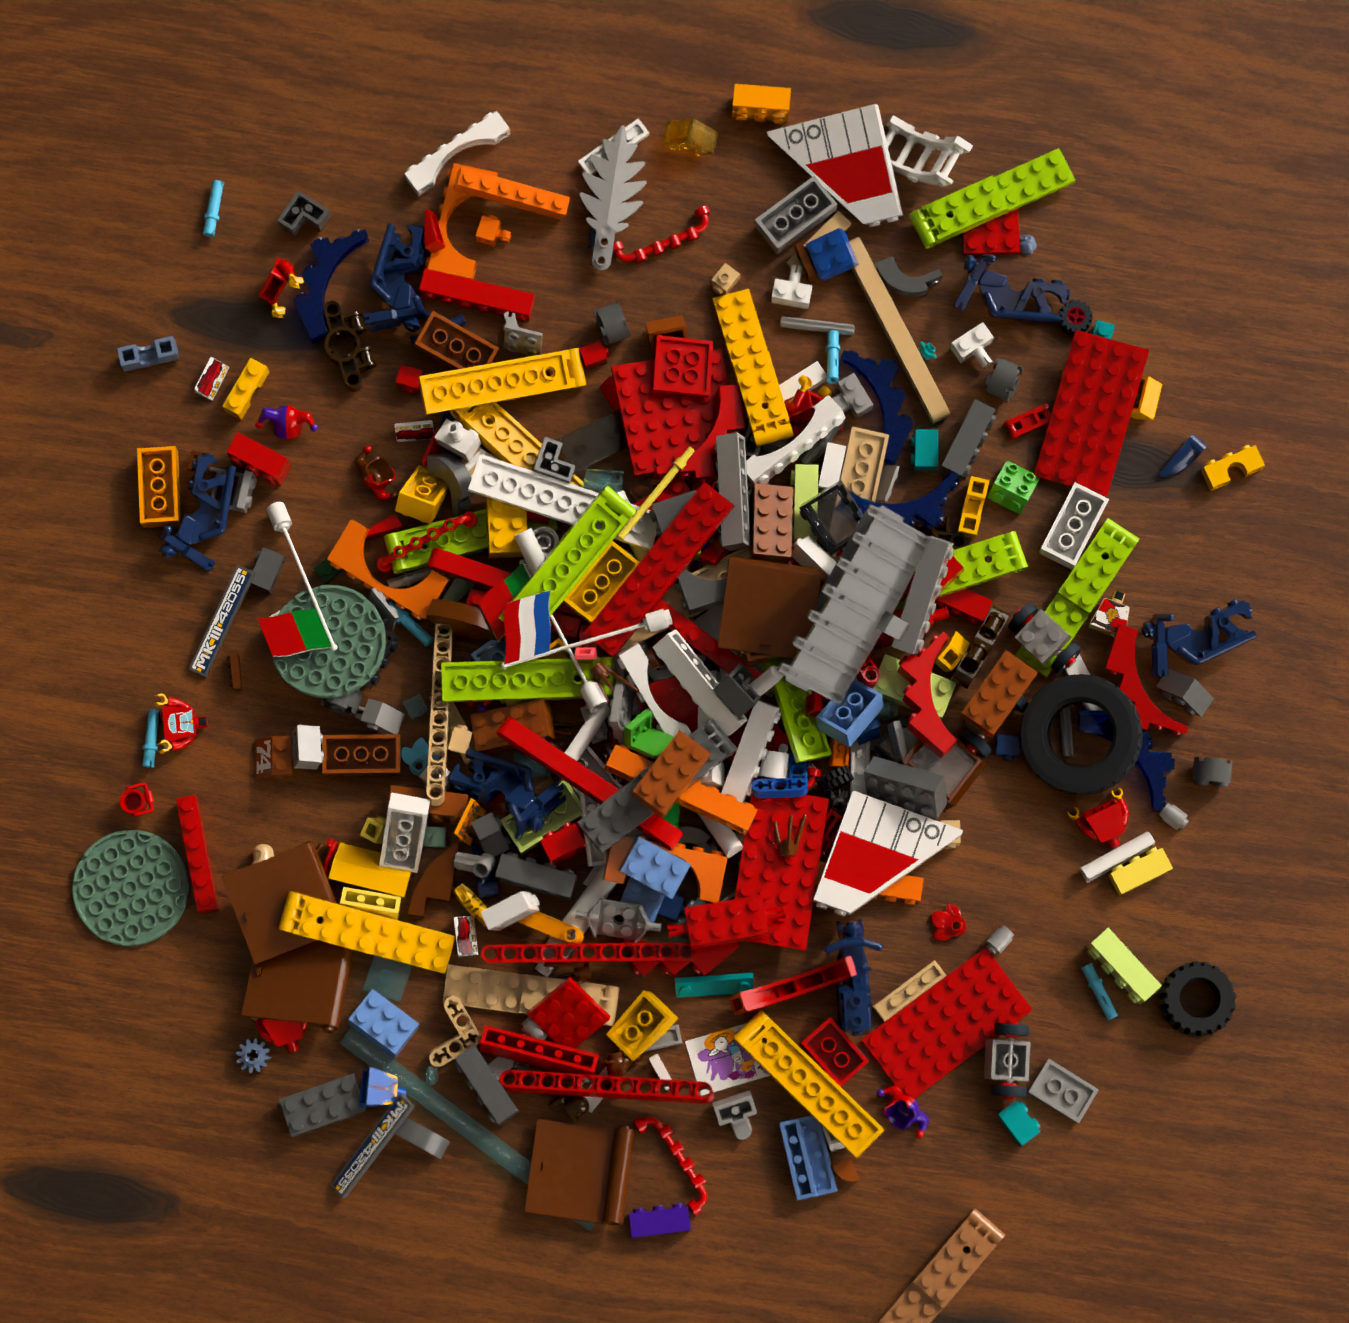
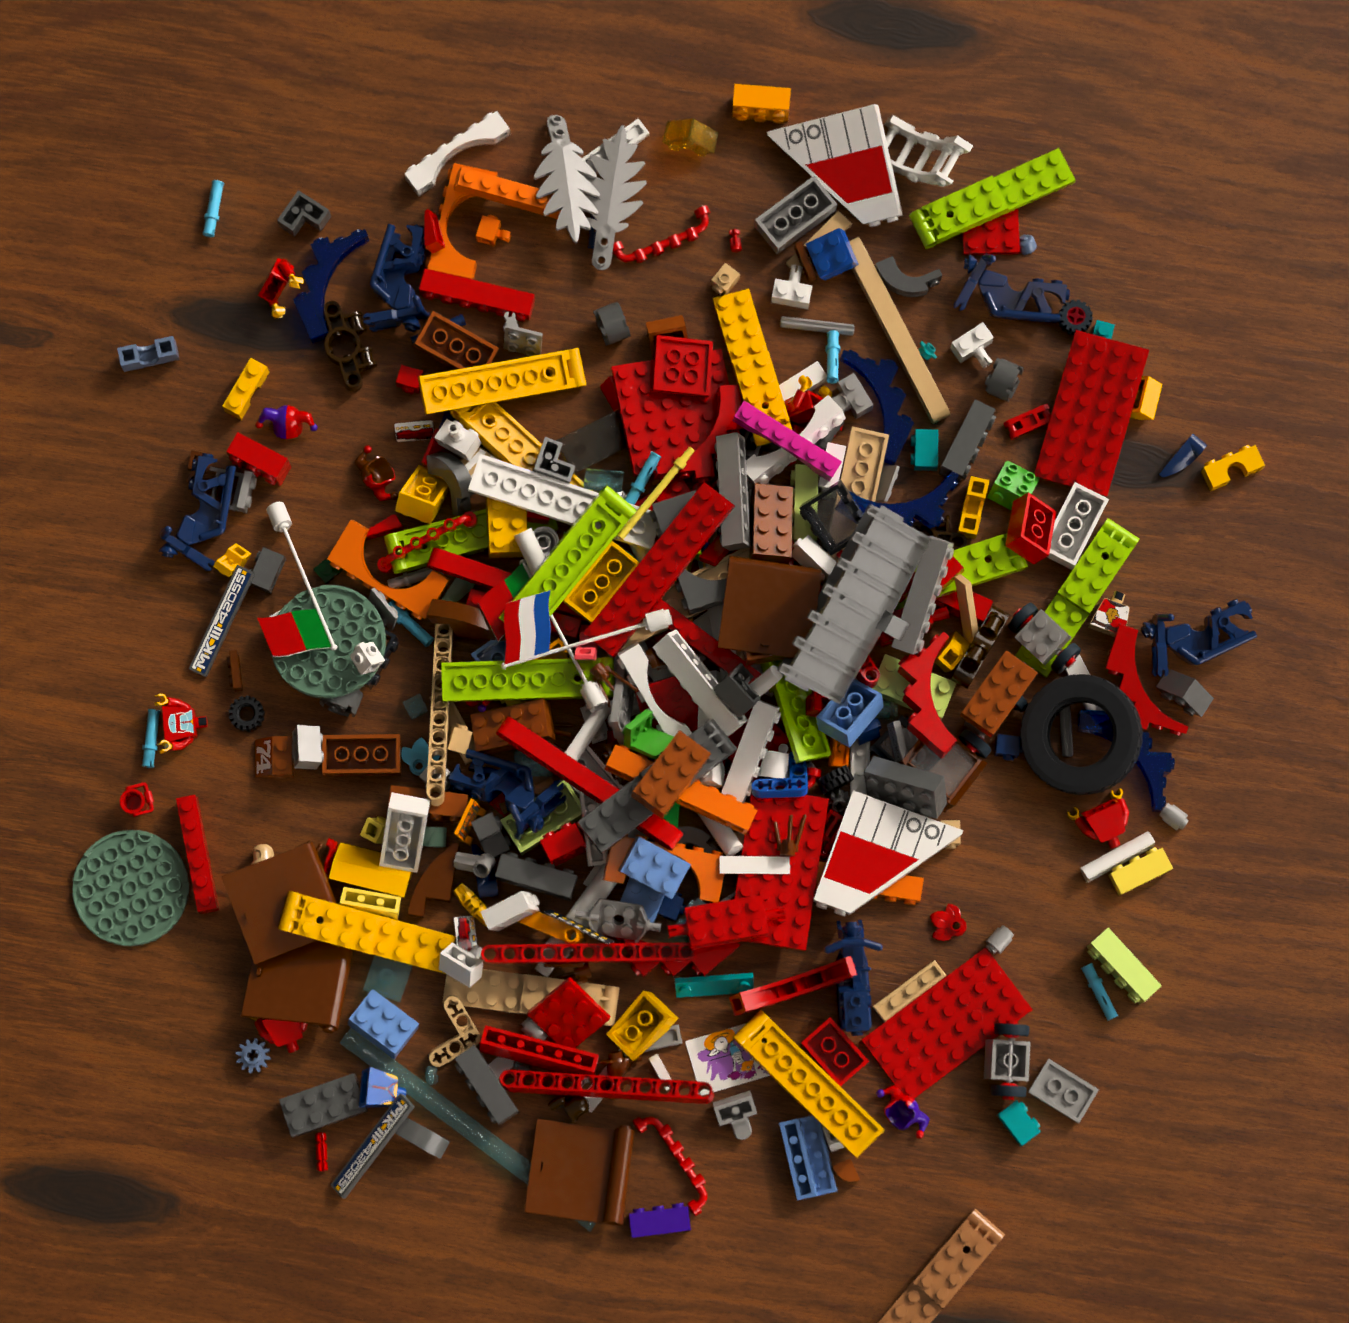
light orange brick [137,446,181,528] -> none
slope [194,357,229,401] -> none
light grey brick [355,699,405,734] -> none
red brick [579,341,609,370] -> none
black tyre [1159,961,1237,1037] -> none
dark grey brick [1192,757,1233,788] -> none
none -> yellow brick [213,543,252,577]
none -> black tyre [229,696,265,732]
none -> red axle [315,1132,328,1171]
none -> white brick [350,642,385,675]
none -> white brick [439,942,483,988]
none -> light grey plant [534,115,600,244]
none -> sticker [544,909,615,944]
none -> medium azure pin [625,451,662,505]
none -> white sticker [720,856,790,874]
none -> red piece [729,229,742,252]
none -> dark pink arch [732,401,842,482]
none -> tan tile [955,574,978,643]
none -> red brick [1005,492,1056,565]

